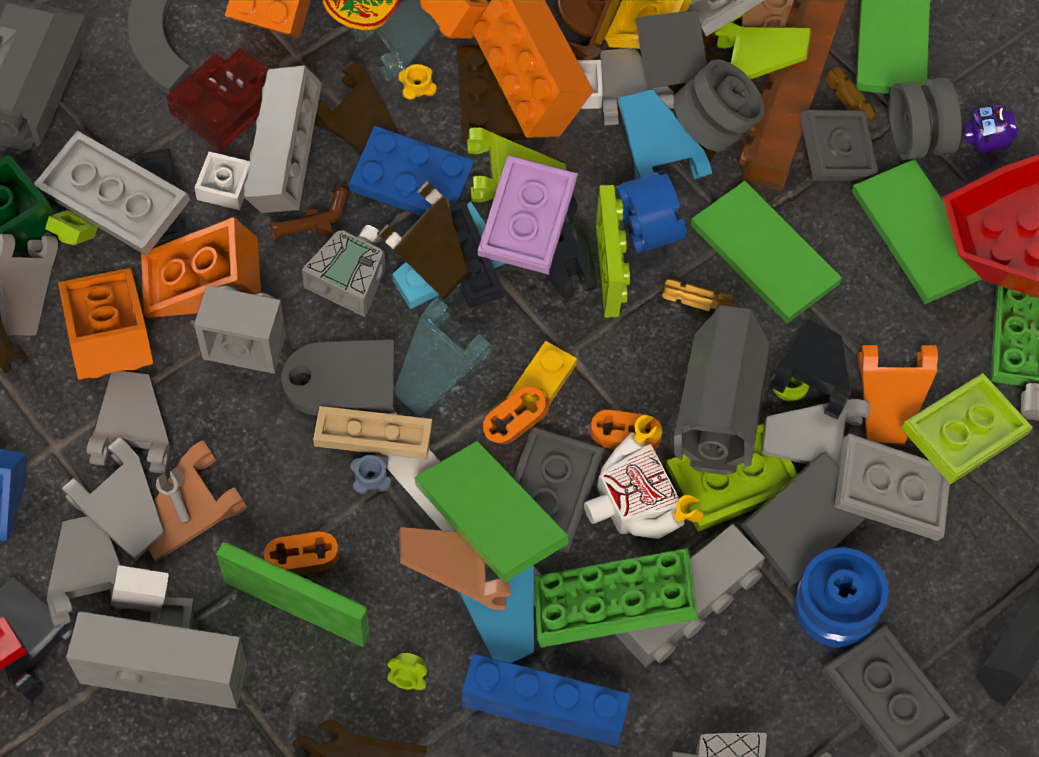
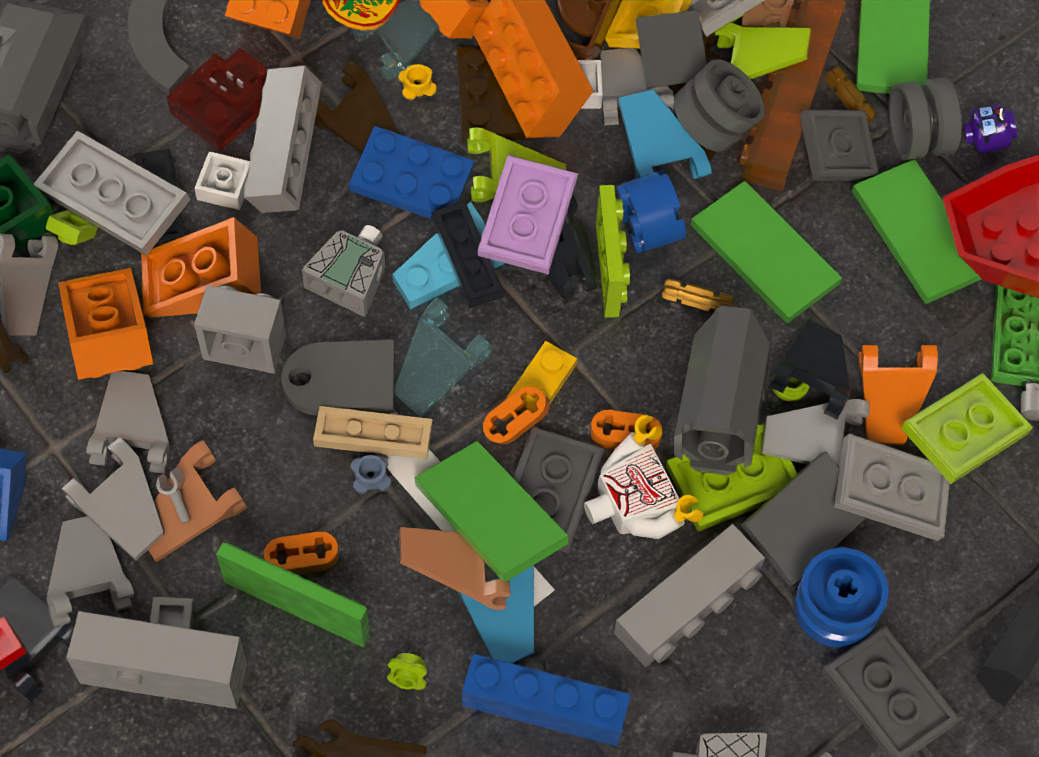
white piece [110,565,169,613] -> none
reddish brown piece [269,186,350,242] -> none
dark brown flag [377,180,470,299] -> none
bright green tile [534,548,698,647] -> none

